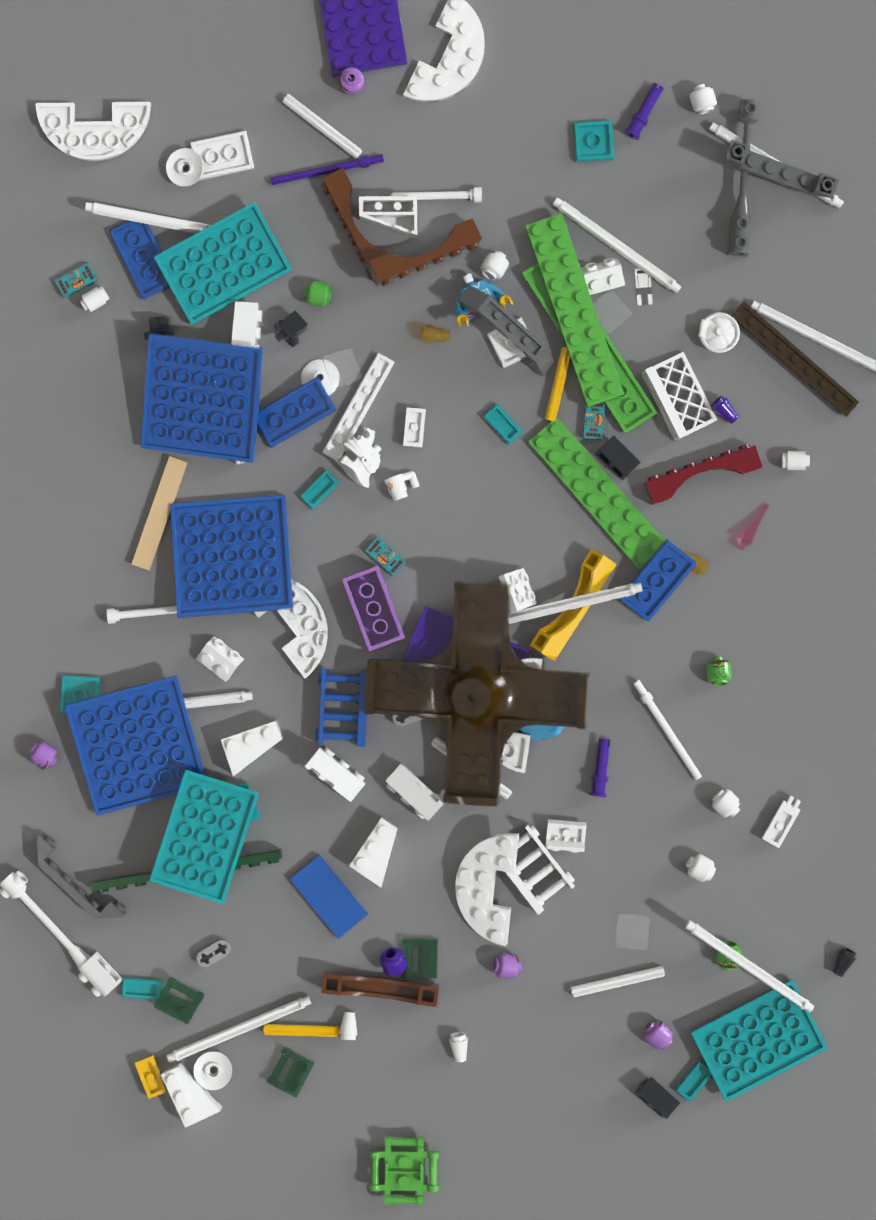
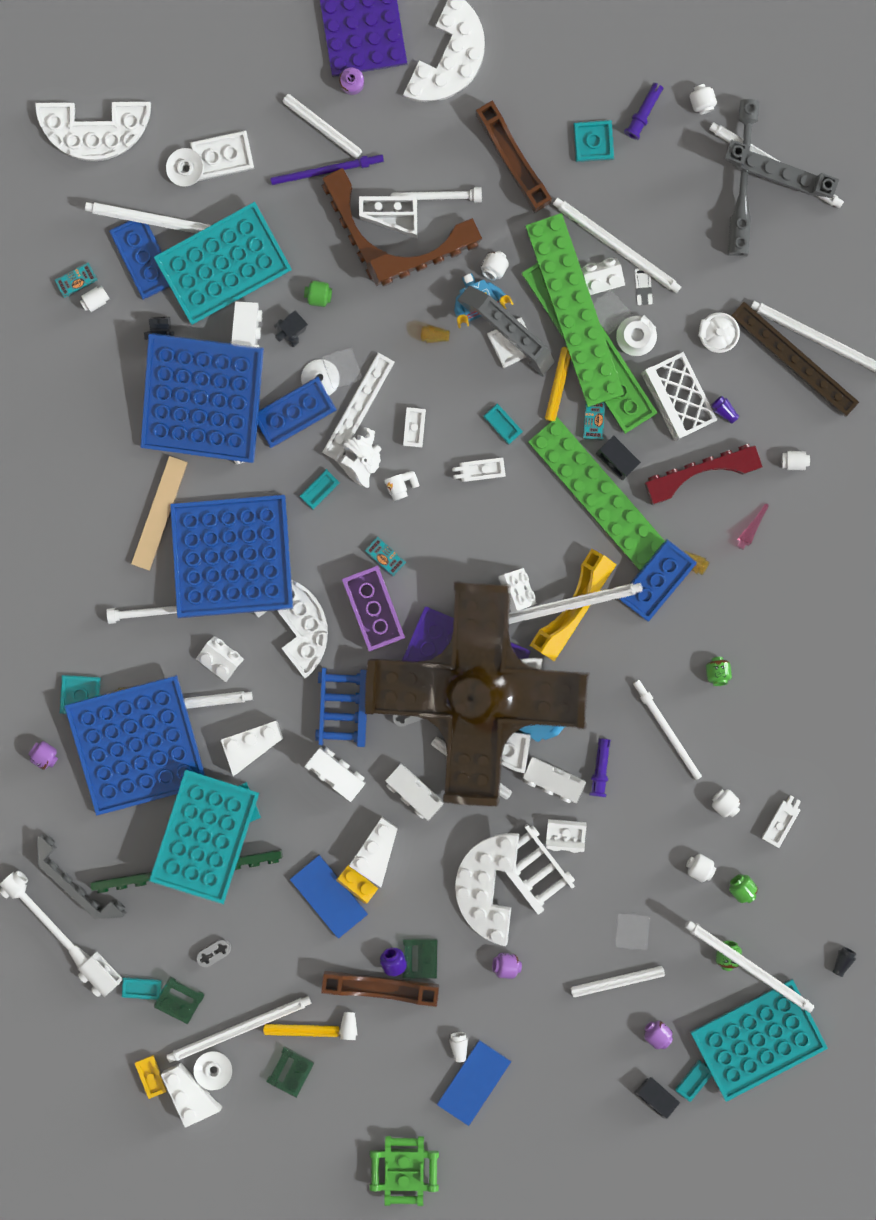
none -> yellow plate [336,864,379,904]
none -> blue tile [437,1040,511,1126]
none -> white hinge [452,458,506,482]
none -> reddish brown arch [476,100,552,213]
none -> white wedge [522,757,586,803]
none -> white piece [616,315,657,356]
none -> bright green head [729,874,758,903]

